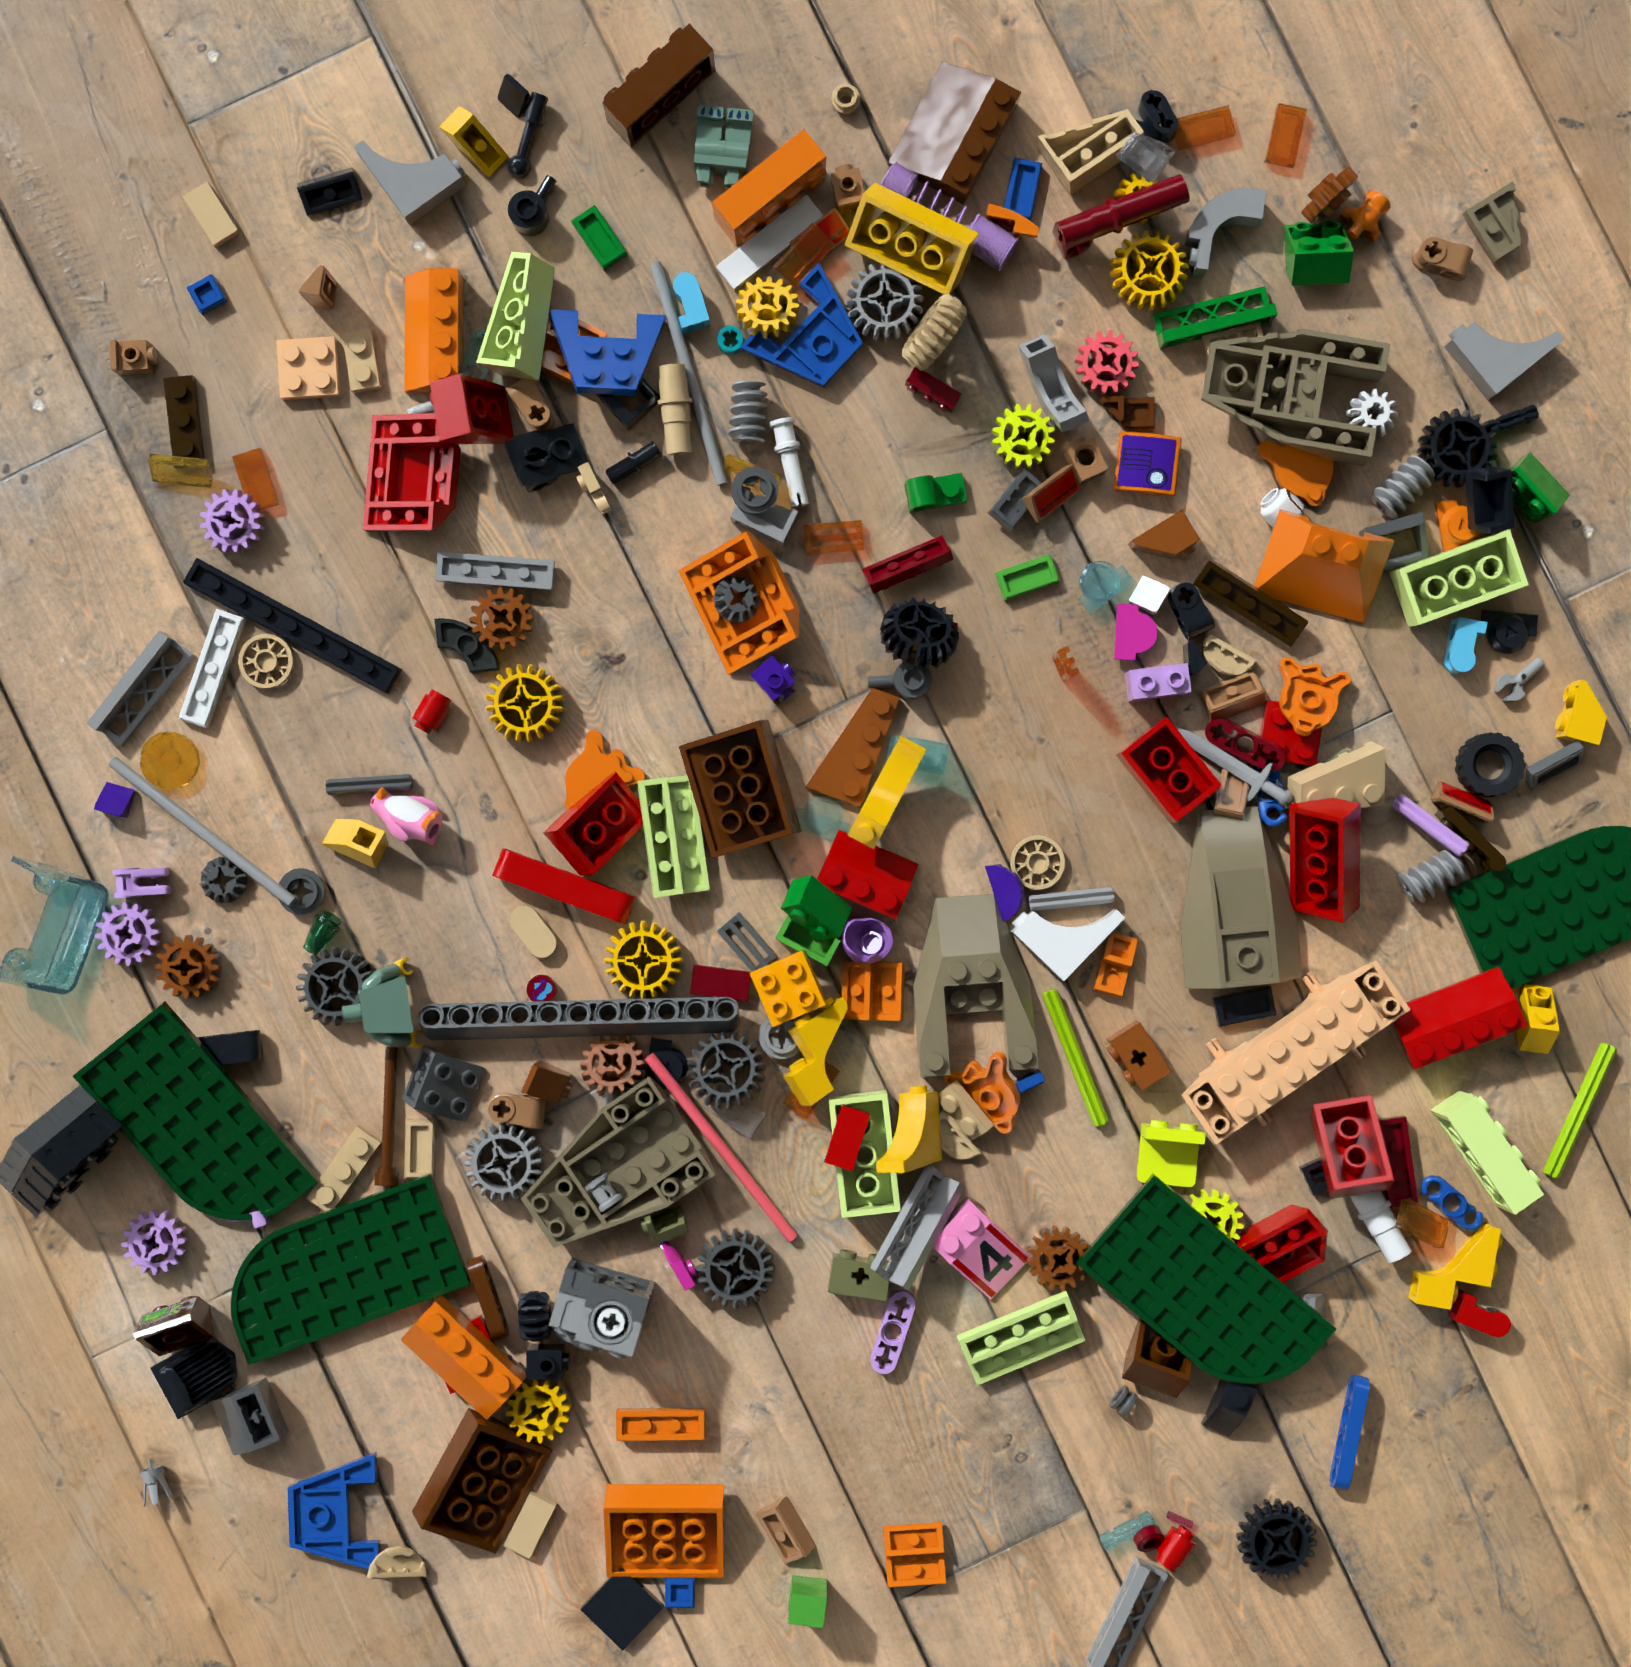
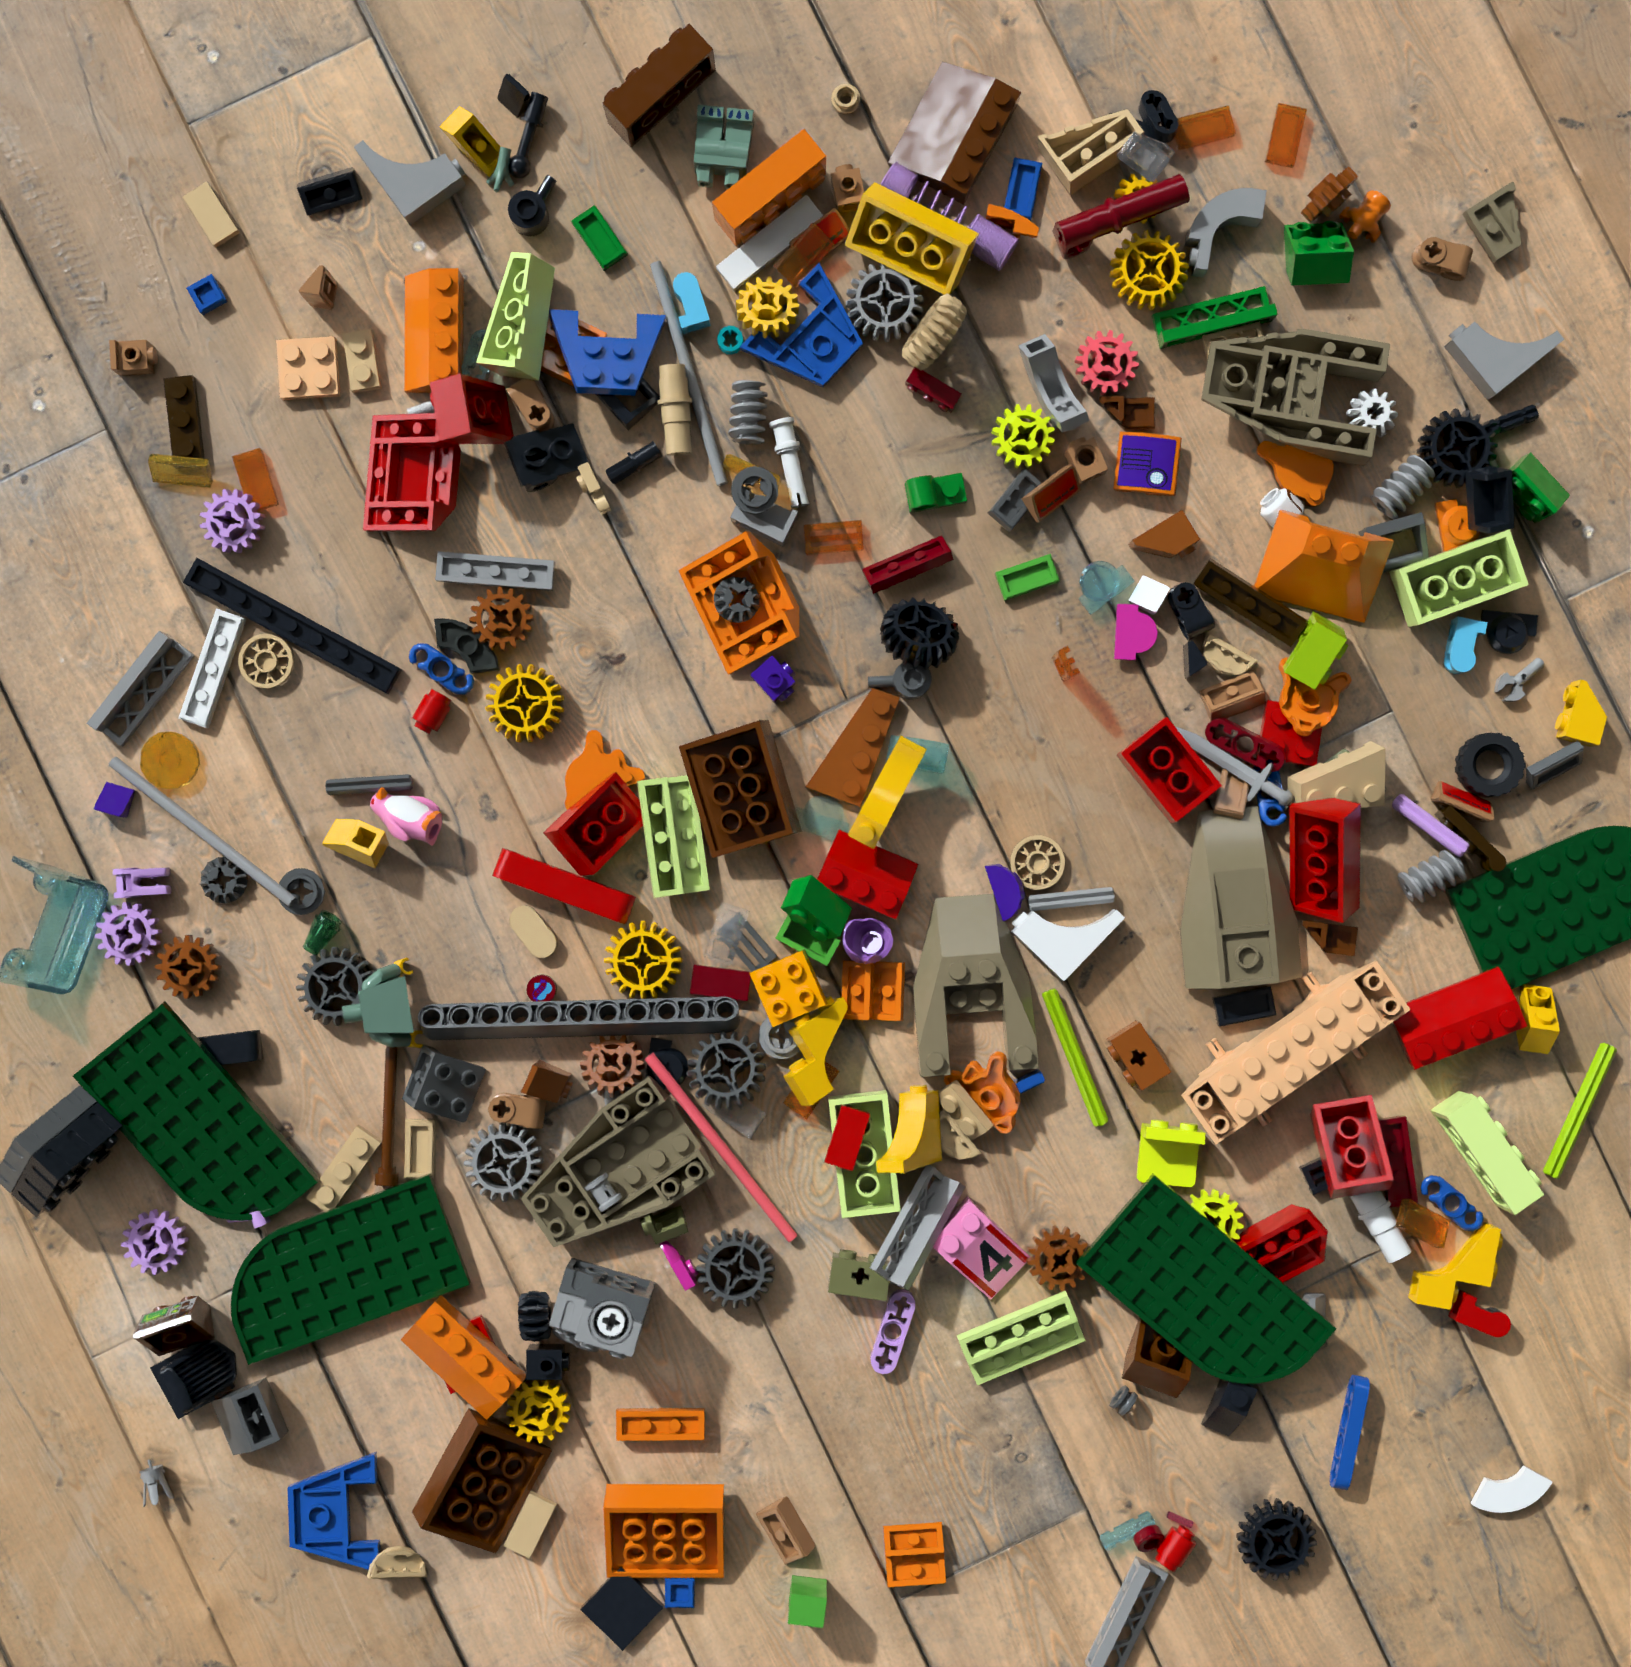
reddish brown beam [468,1255,509,1341] -> none
orange slope [1092,932,1138,998] -> none
lavender brick [1125,663,1192,702] -> none
none -> blue piece [409,643,474,695]
none -> sand green bar [486,147,514,192]
none -> clear slope [704,902,750,966]
none -> lime brick [1283,611,1348,690]
none -> reddish brown slope [1302,920,1358,956]
none -> white tile [1471,1465,1552,1513]

